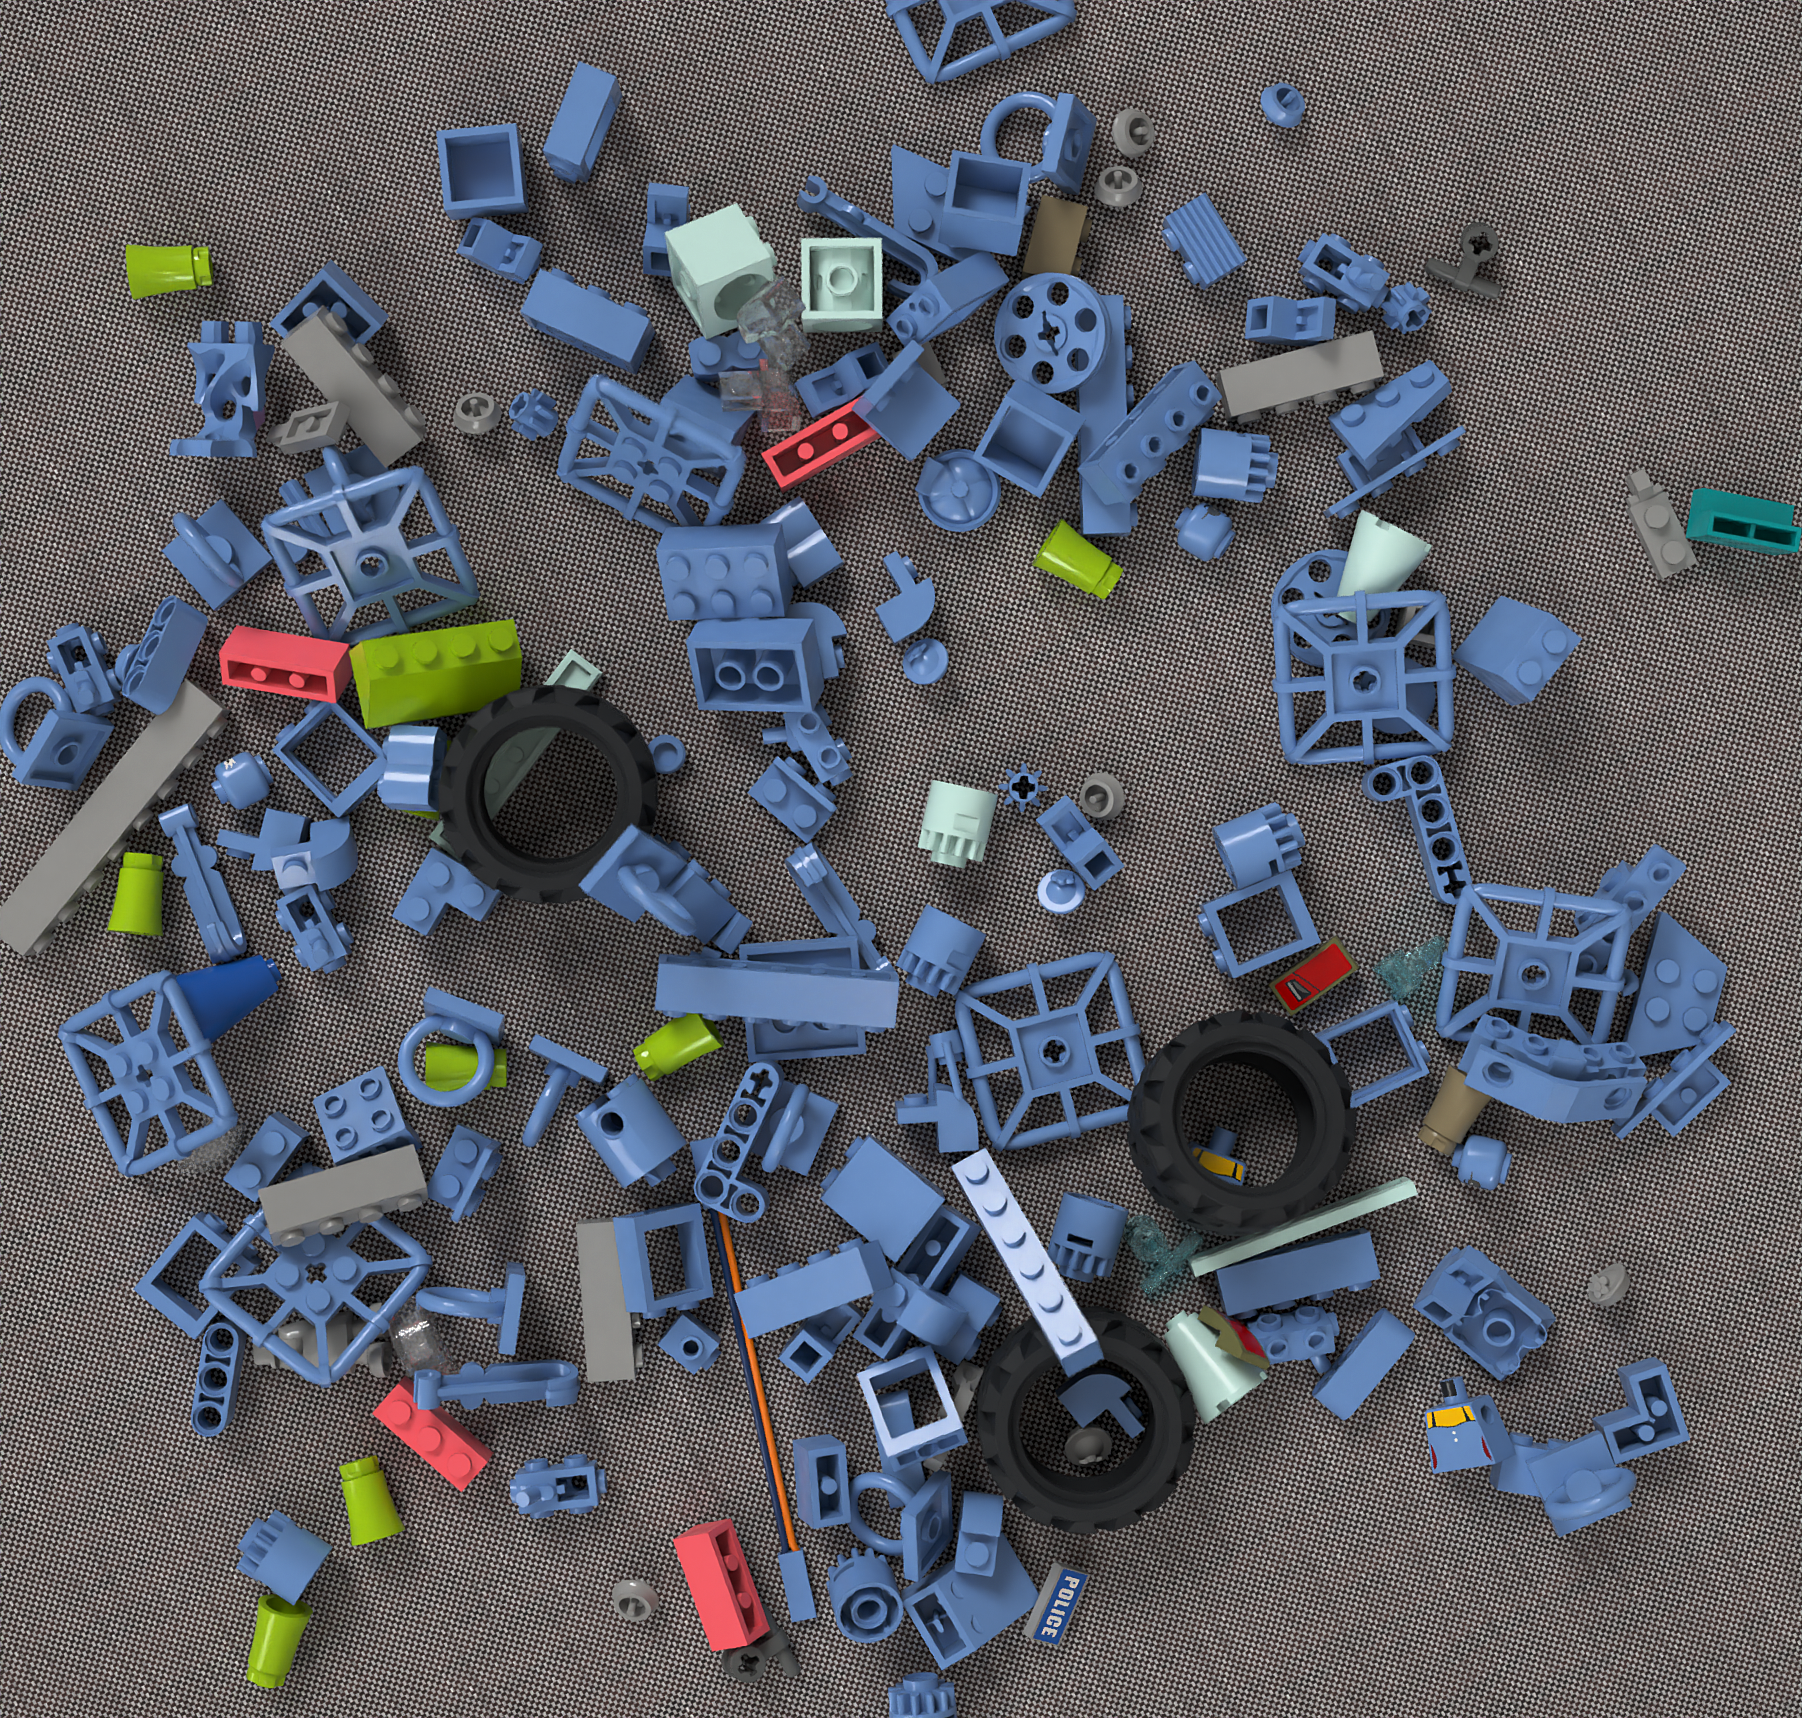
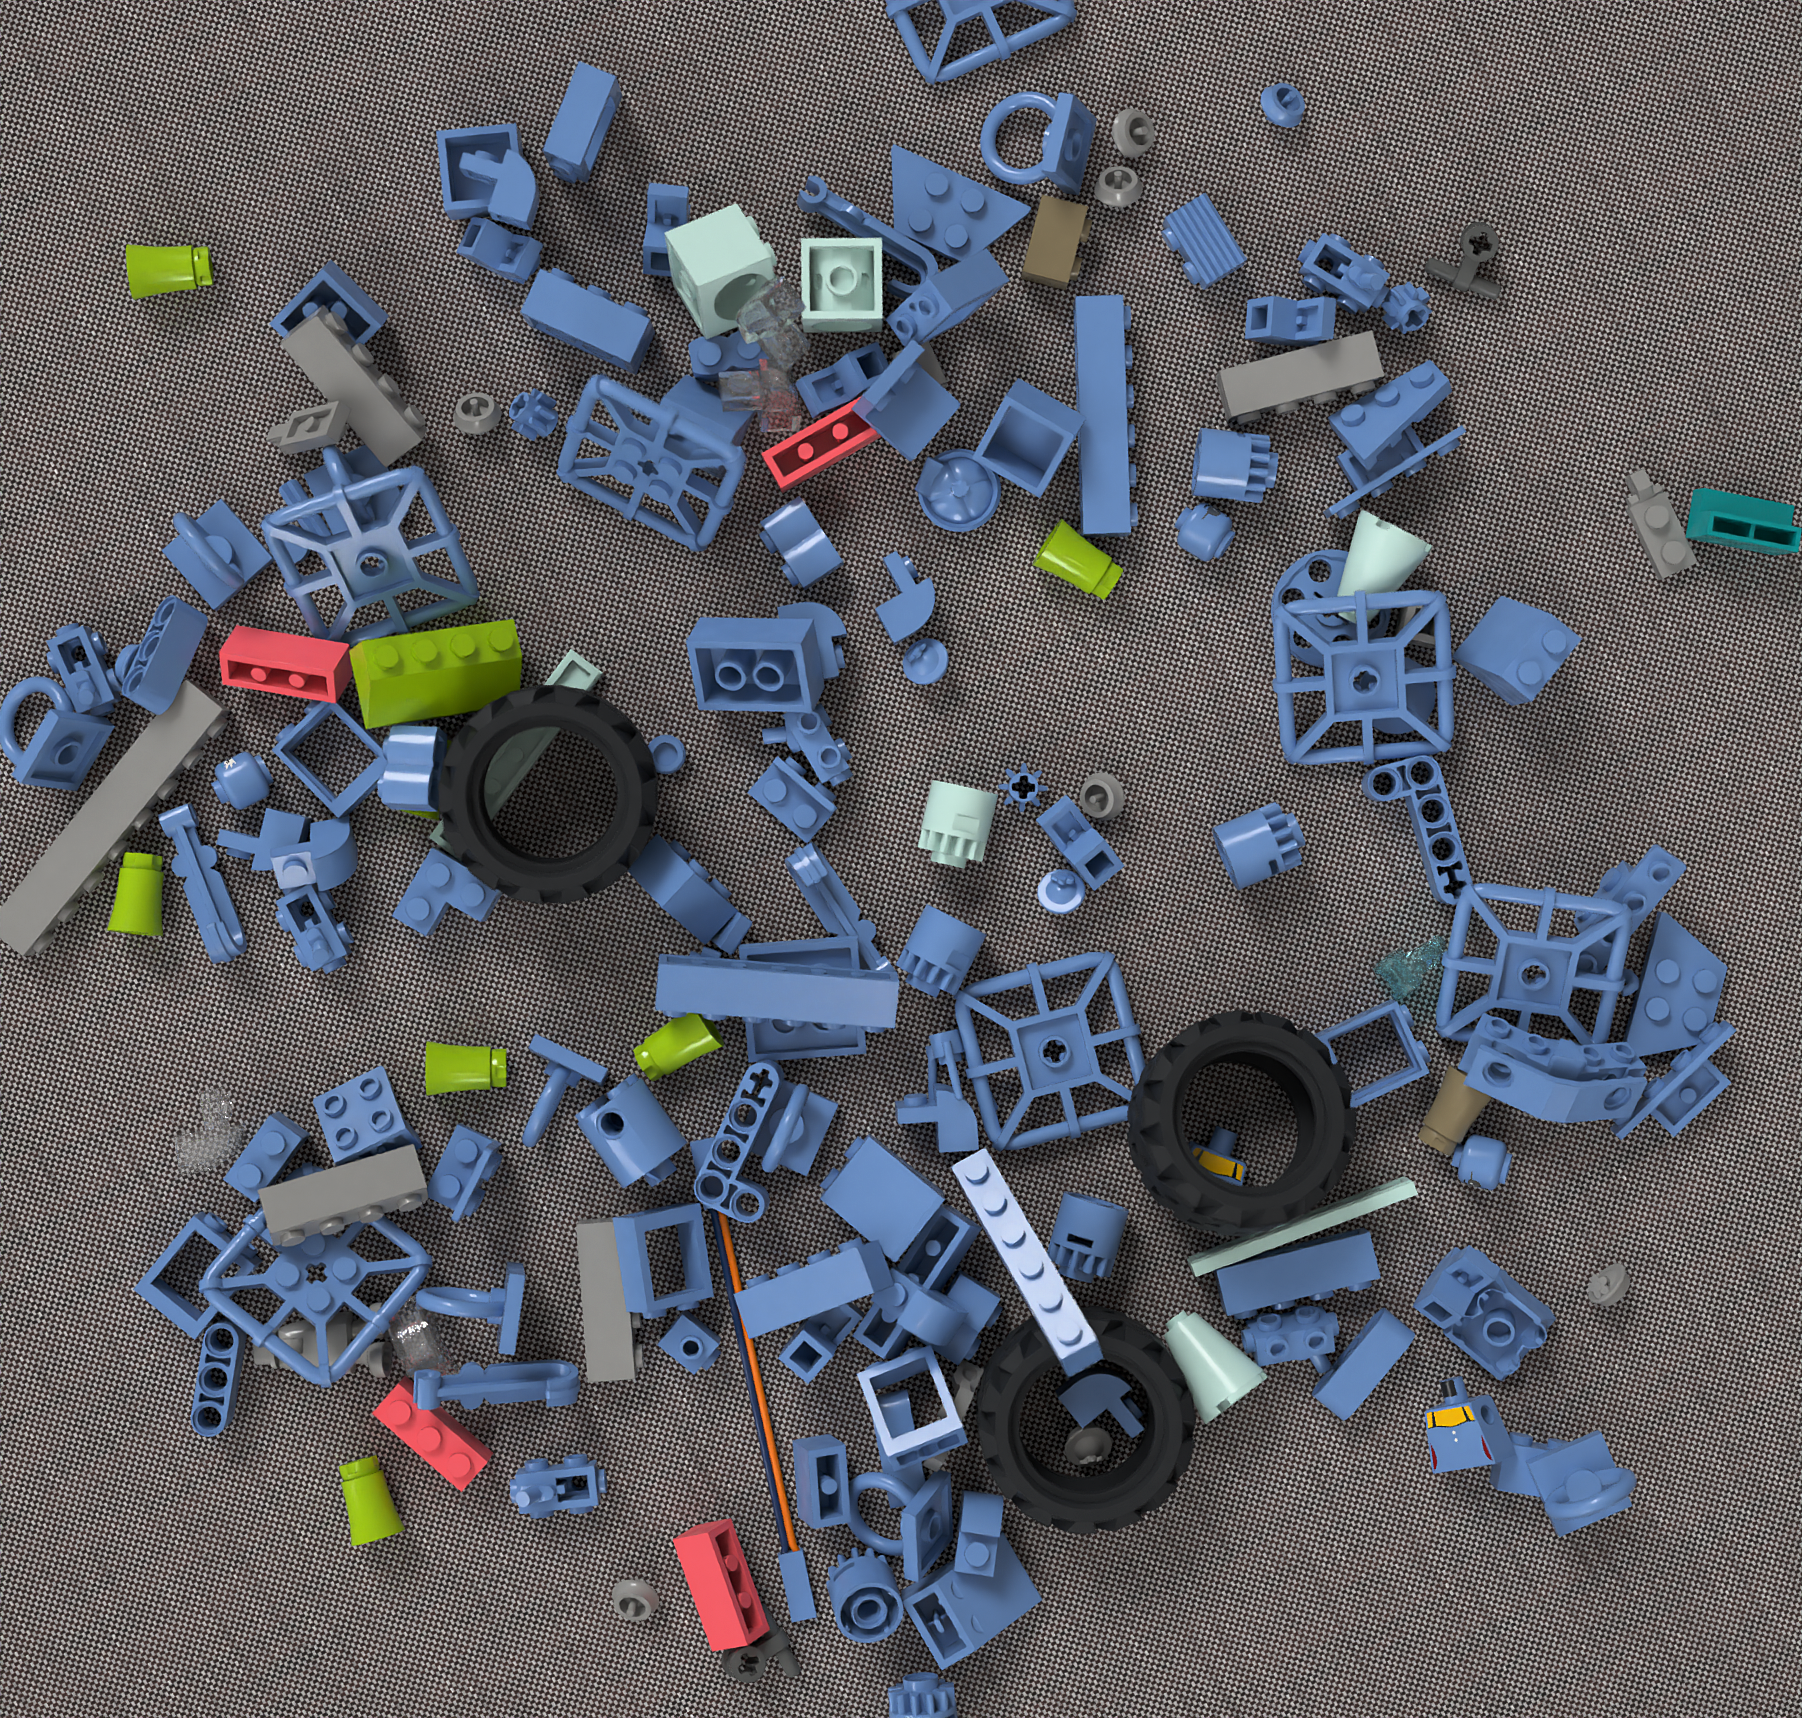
medium blue plate [58,970,239,1178] -> none
medium blue hips [170,321,275,457] -> none
blue cone [176,954,282,1044] -> none
medium blue gear [236,1509,333,1606] -> none
lime plant [246,1594,313,1688] -> none
medium blue tile [398,986,505,1107] -> none
medium blue tile [579,824,696,936] -> none
medium blue brick [656,523,793,621] -> none
medium blue piece [938,150,1032,256] -> none
medium blue wedge [994,273,1111,394] -> none
tile [1023,1561,1090,1647] -> none
medium blue brick [1077,360,1223,505] -> none
clear light blue piece [1124,1215,1204,1295] -> none
medium blue window [1197,869,1321,979] -> none
olive slope [1198,1305,1270,1371] -> none
slope [1268,935,1359,1016] -> none
medium blue brick [1592,1357,1690,1465] -> none
none -> medium blue brick [459,149,540,231]

